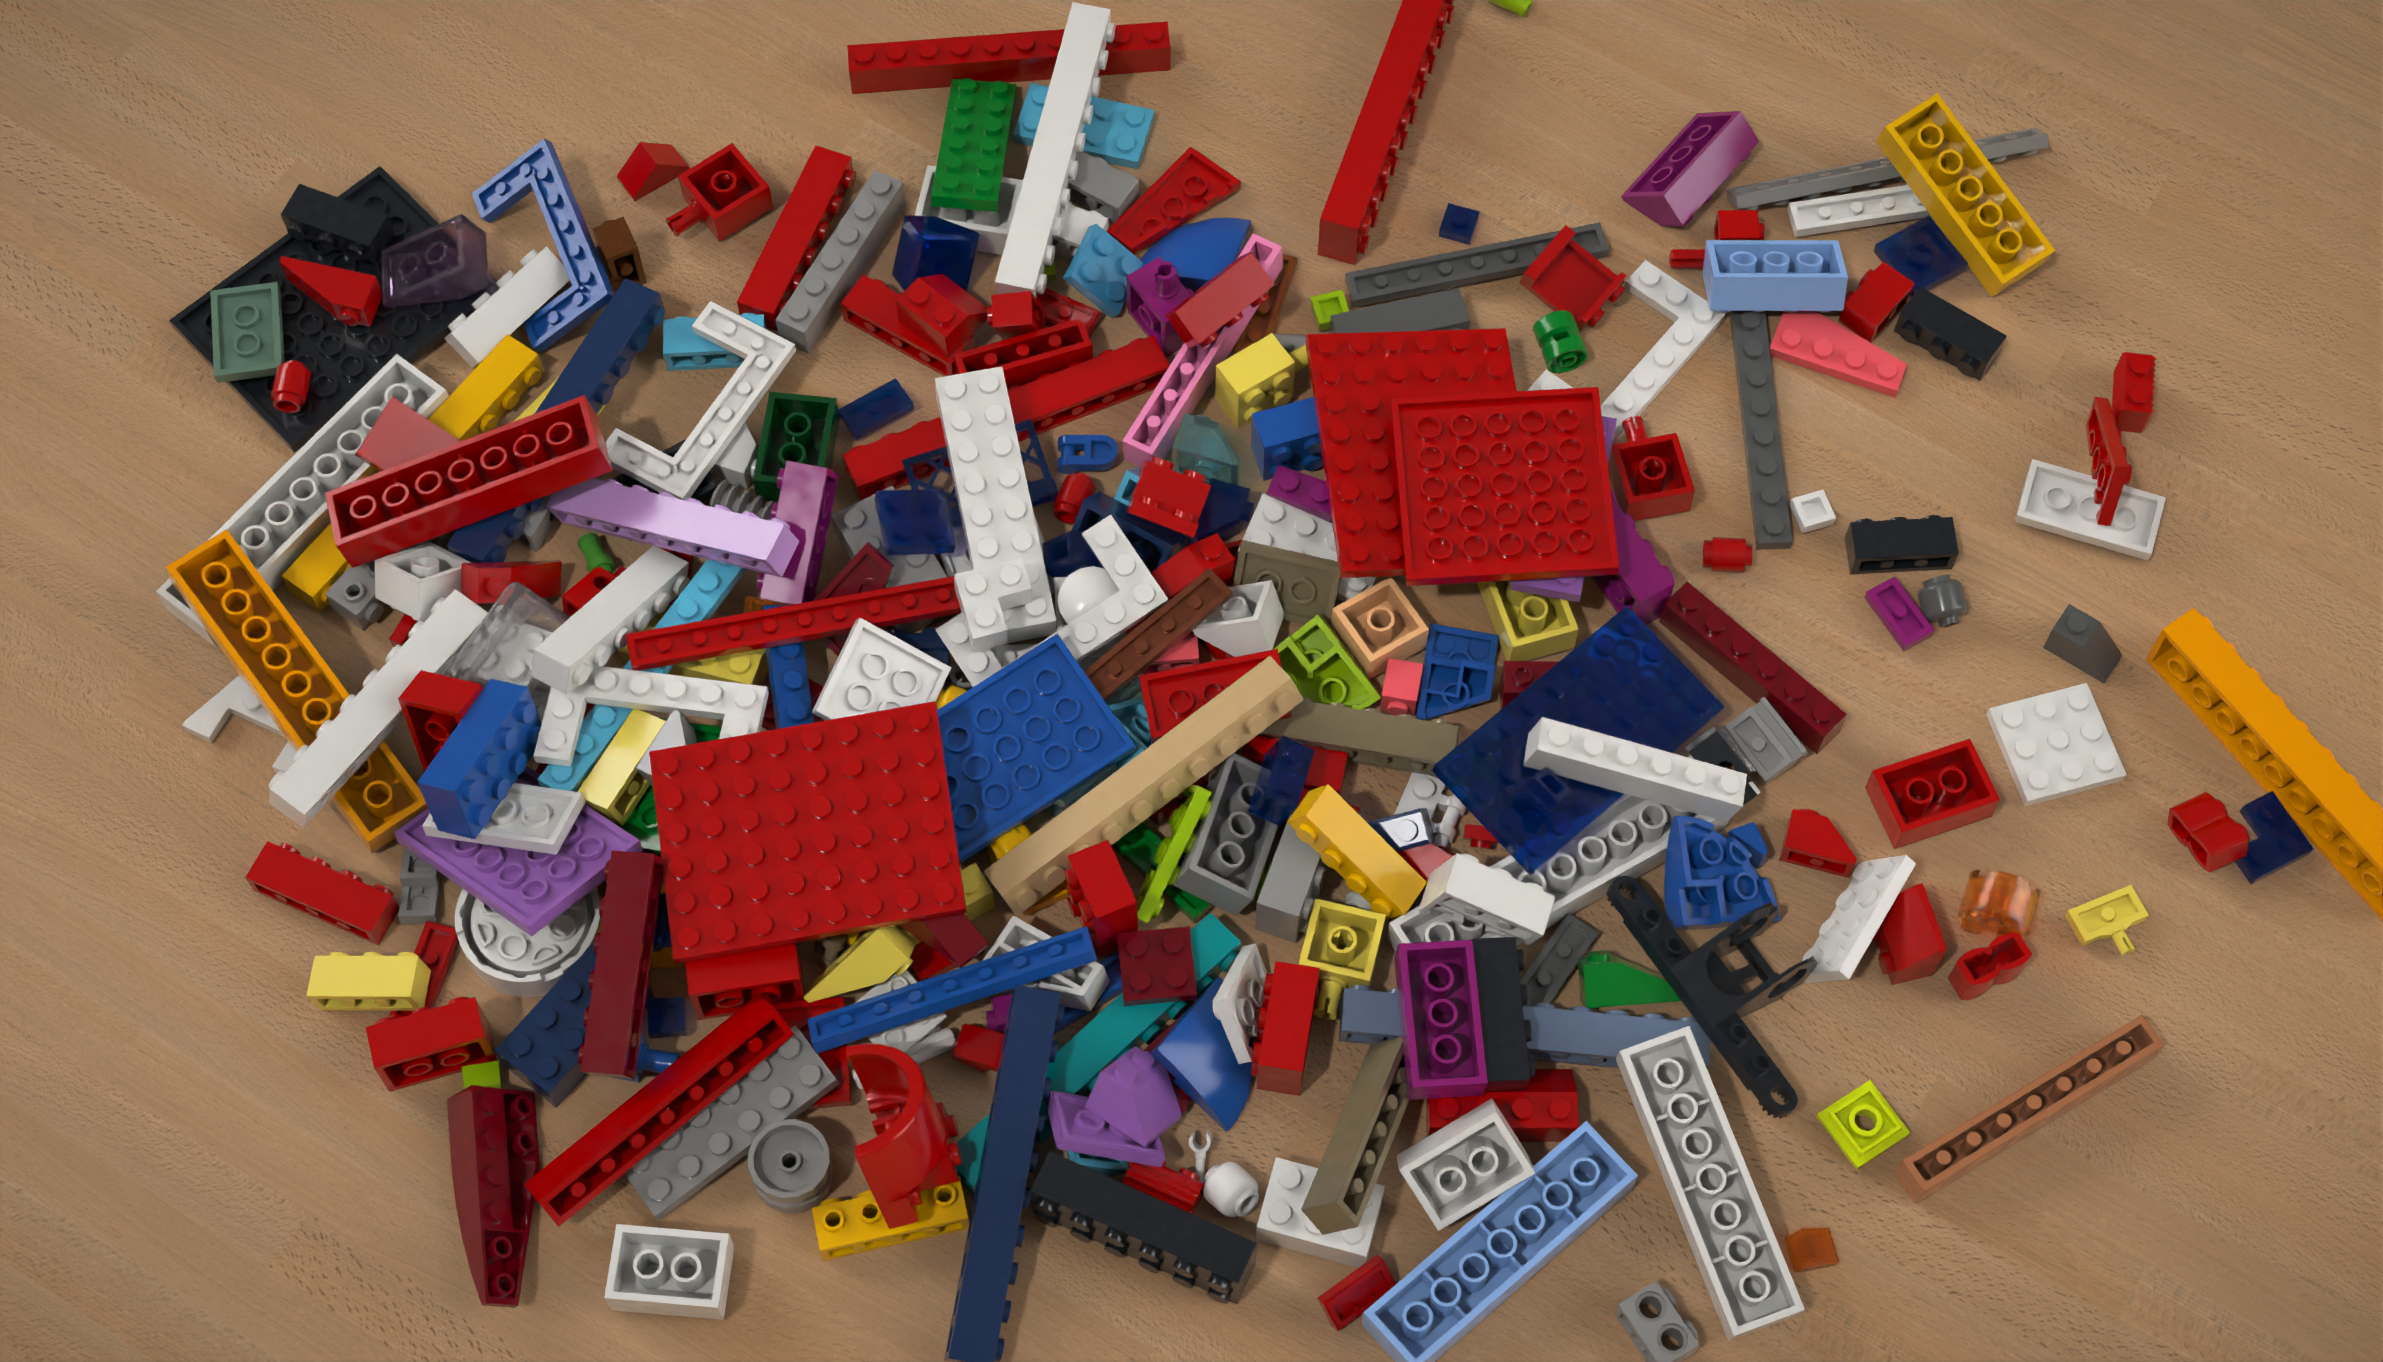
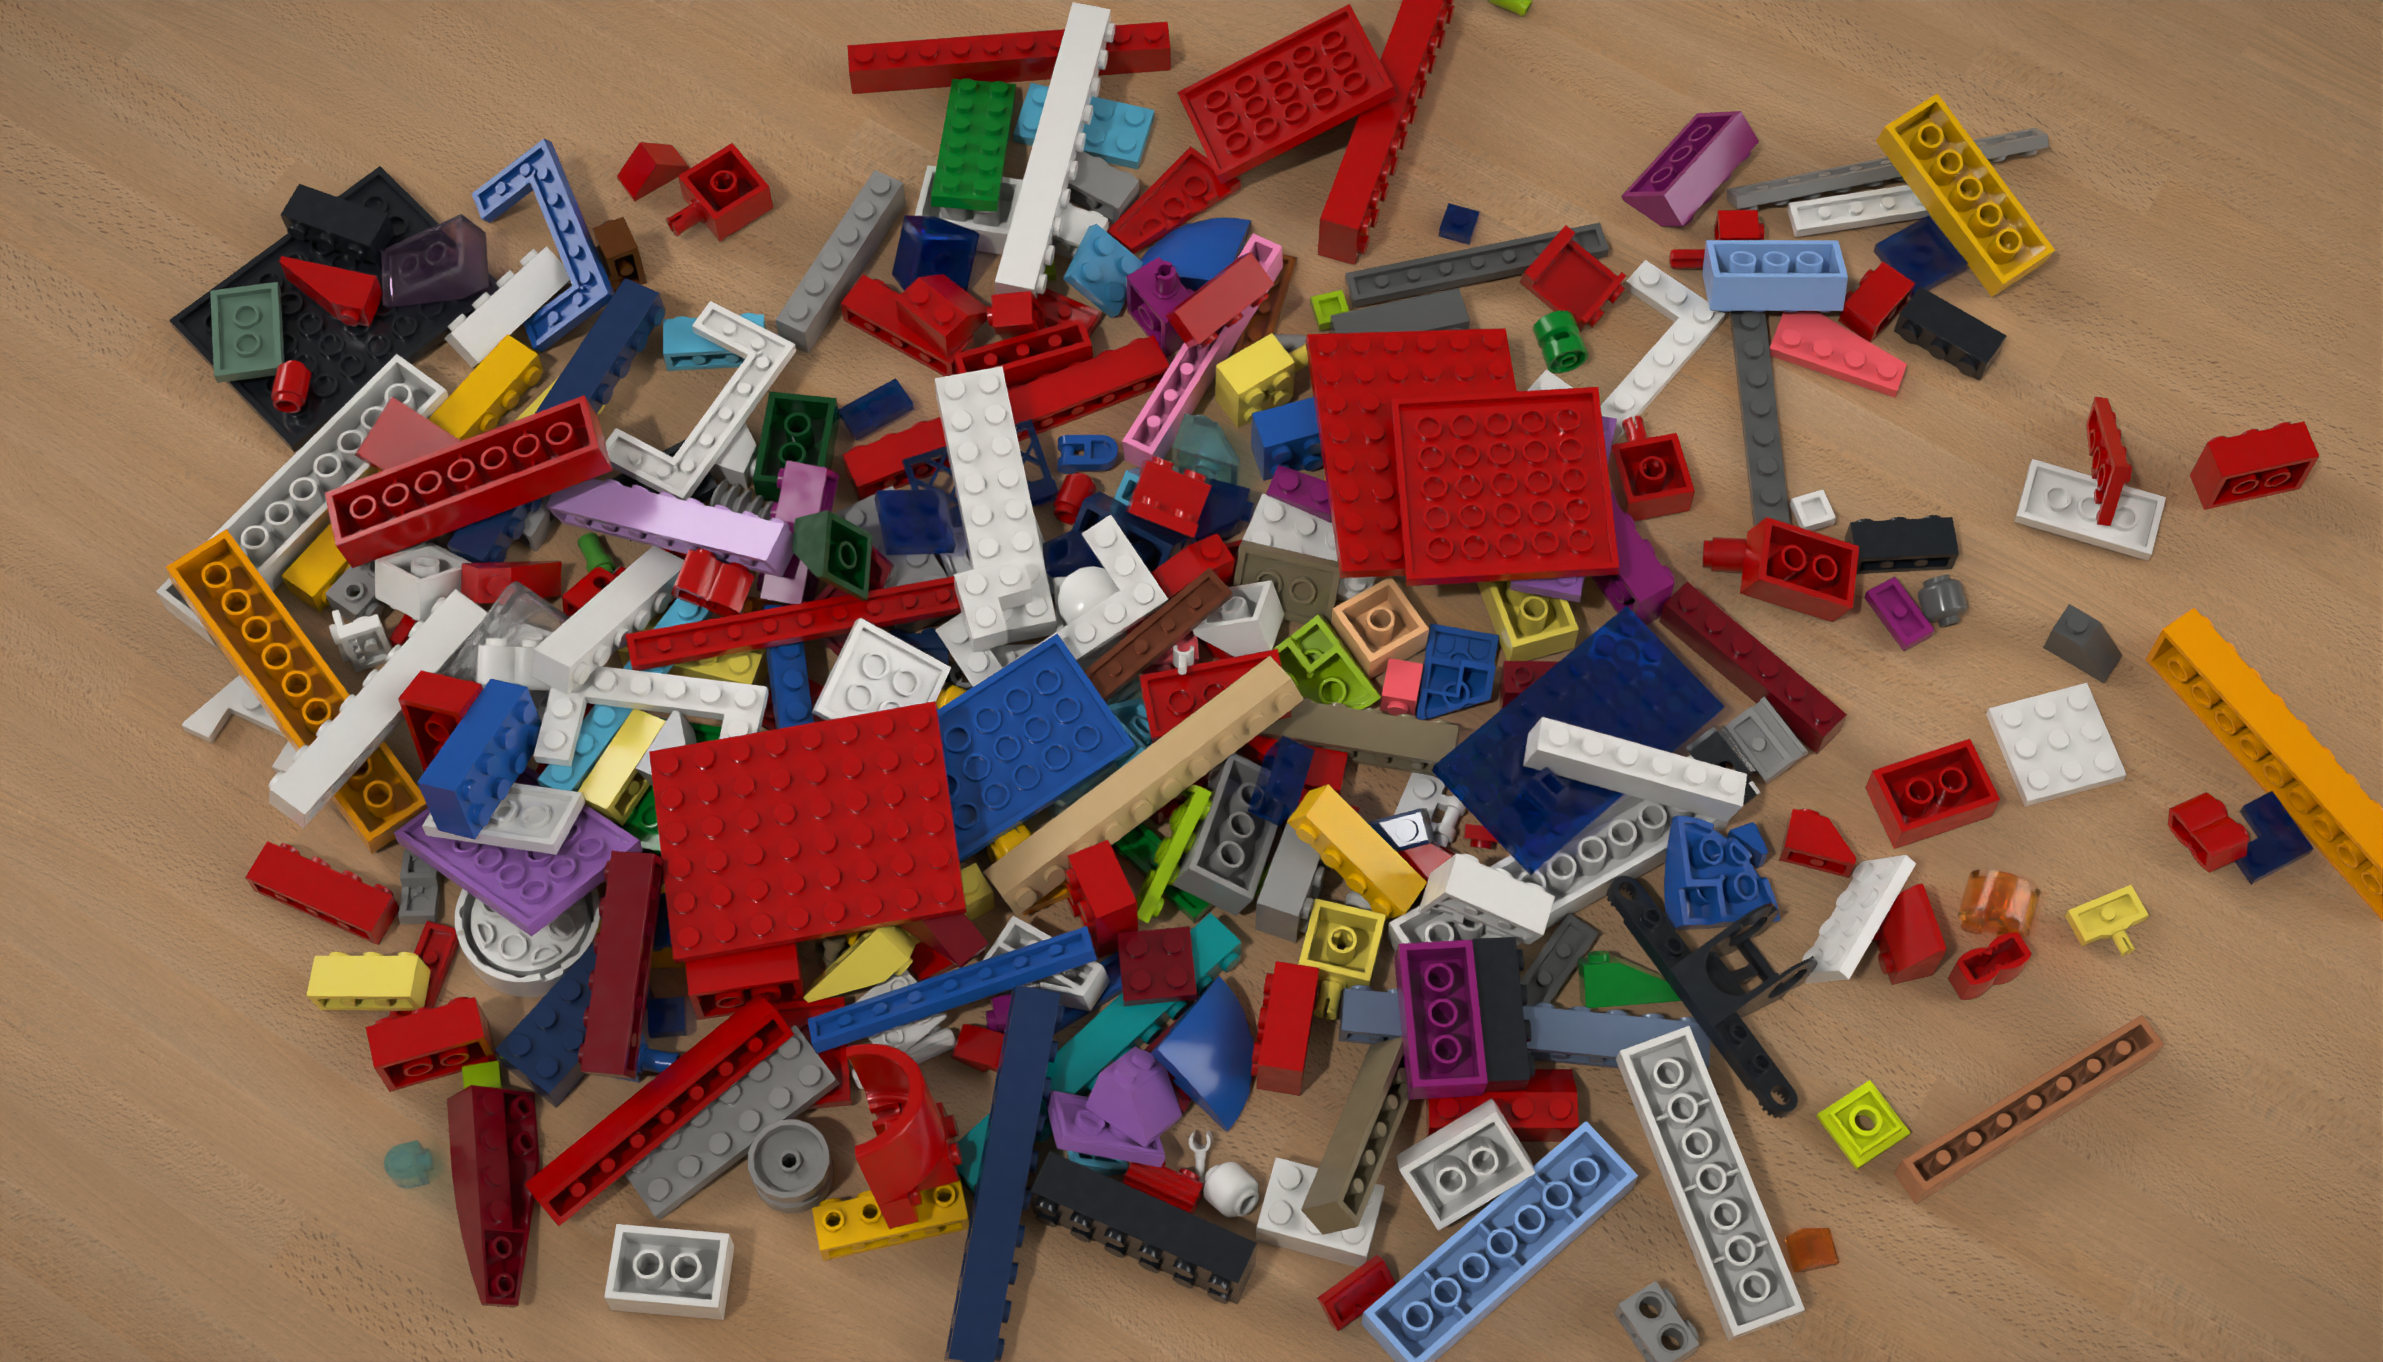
red brick [737,145,856,331] -> none
white wing [1213,944,1267,1064] -> none
red brick [2112,352,2156,433] -> none
none -> white bracket [329,610,393,672]
none -> clear light blue plate [384,1140,434,1189]
none -> white brick [476,638,550,691]
none -> red brick [671,549,755,617]
none -> dark green slope [792,510,873,601]
none -> white hand [1173,645,1194,675]
none -> red plate [1177,4,1397,184]
none -> red brick [1740,517,1859,622]
none -> red brick [2190,421,2319,510]

